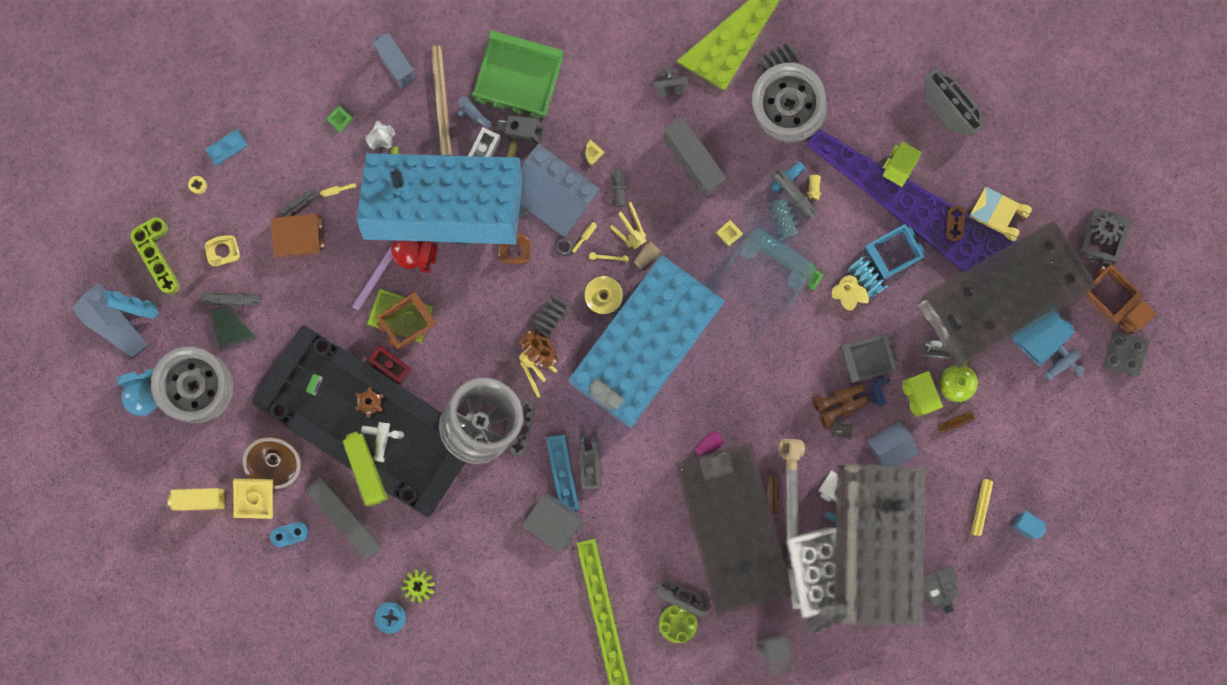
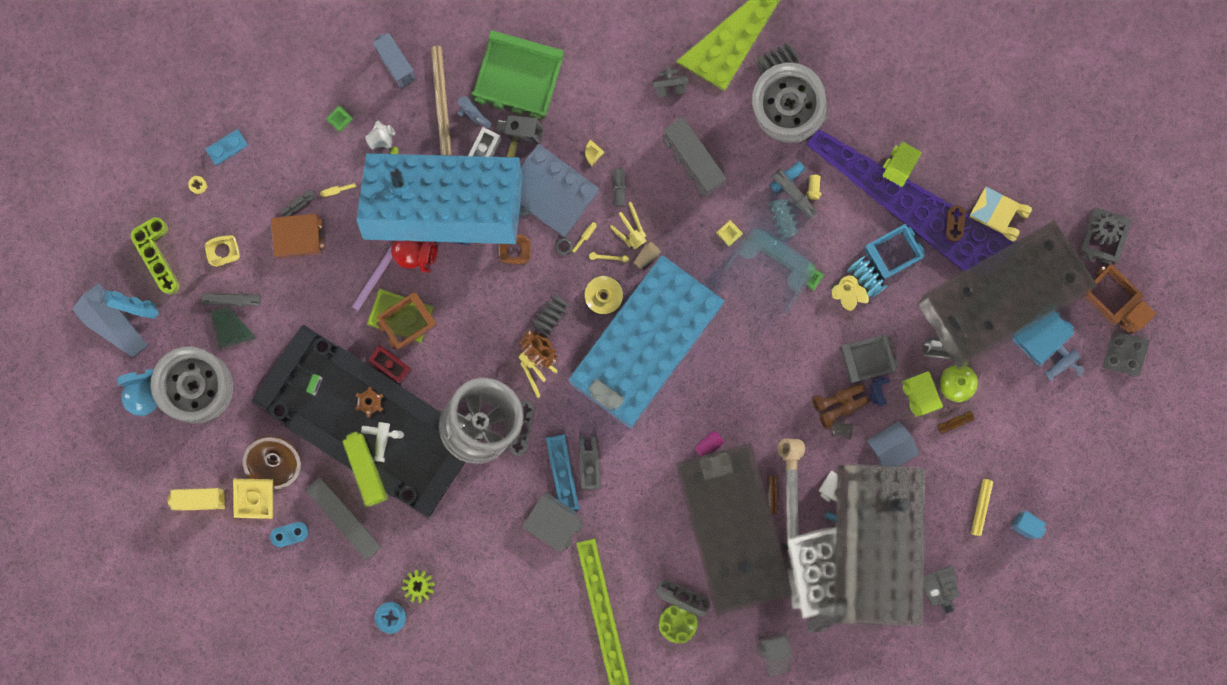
dark grey wedge [924,68,985,136] -> none

